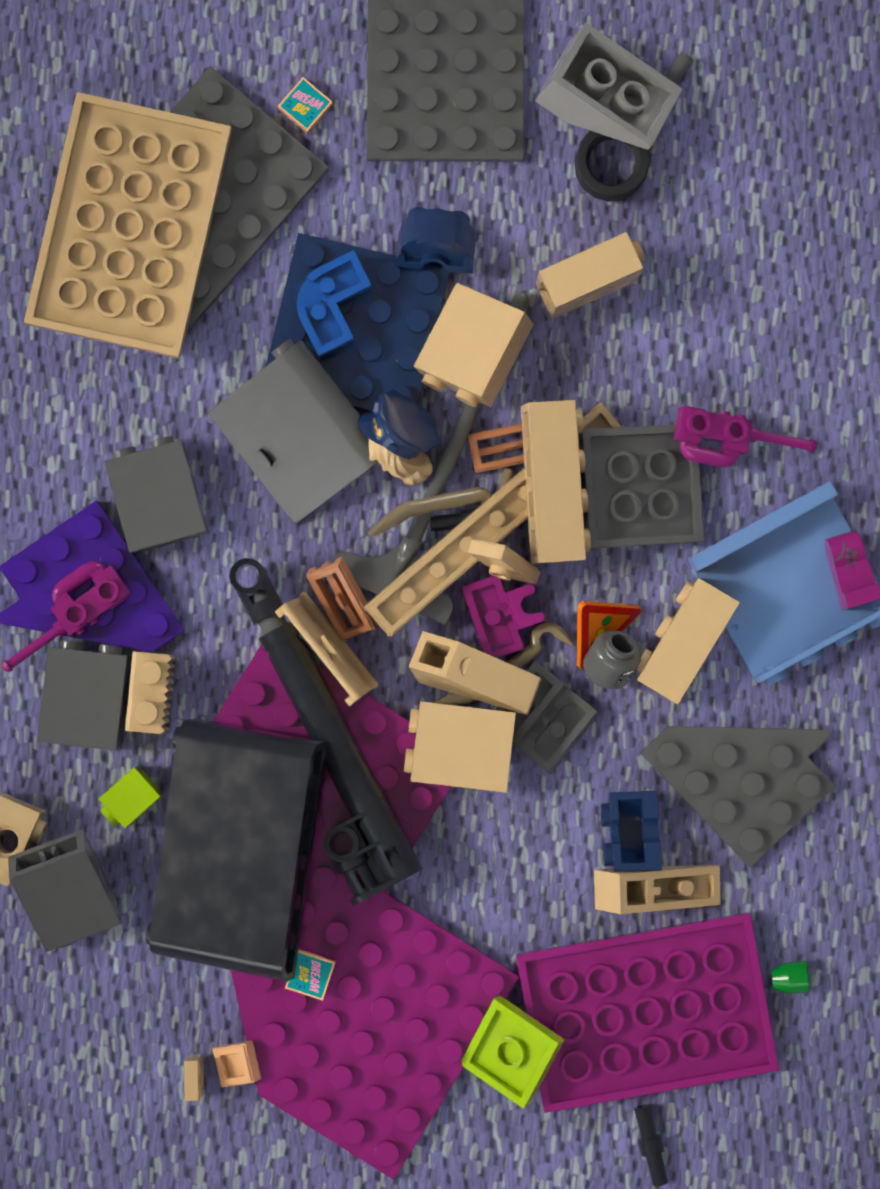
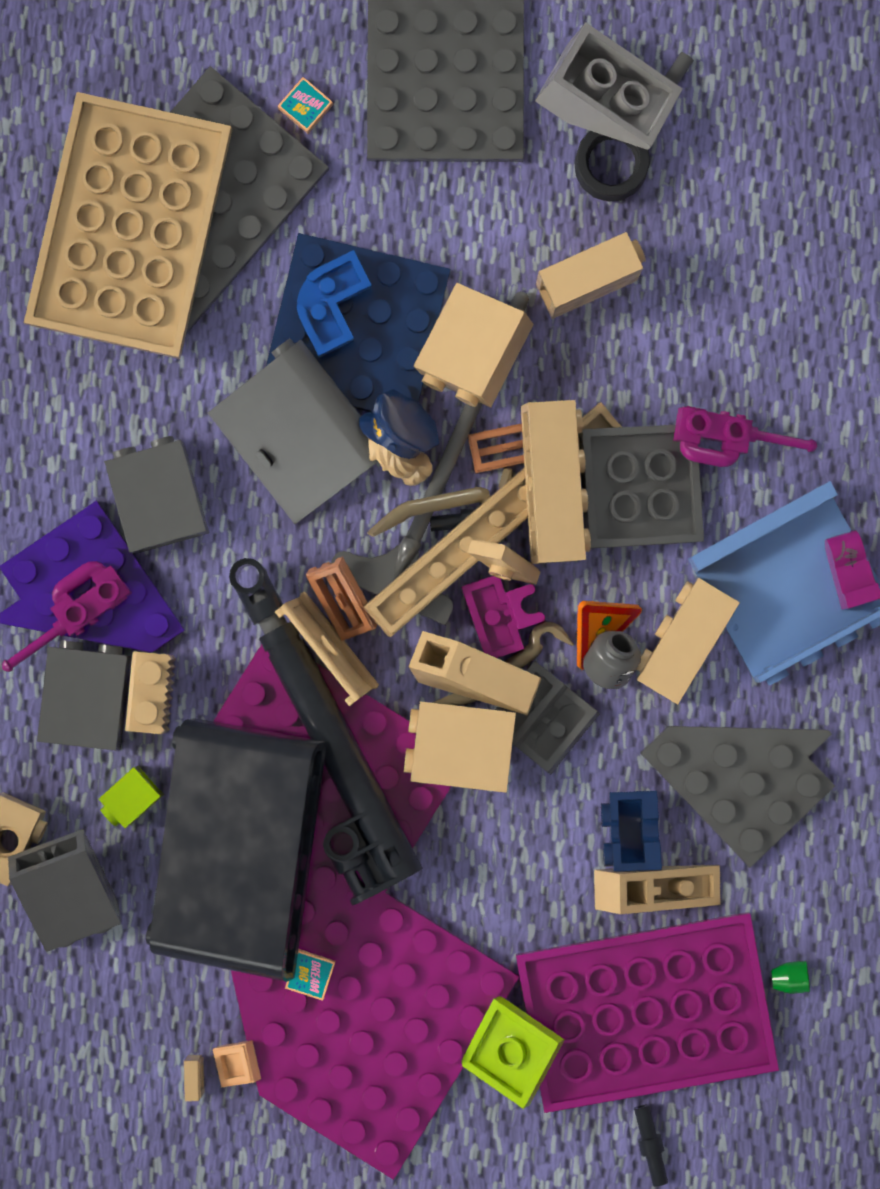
dark blue cylinder [394,207,476,274] -> none

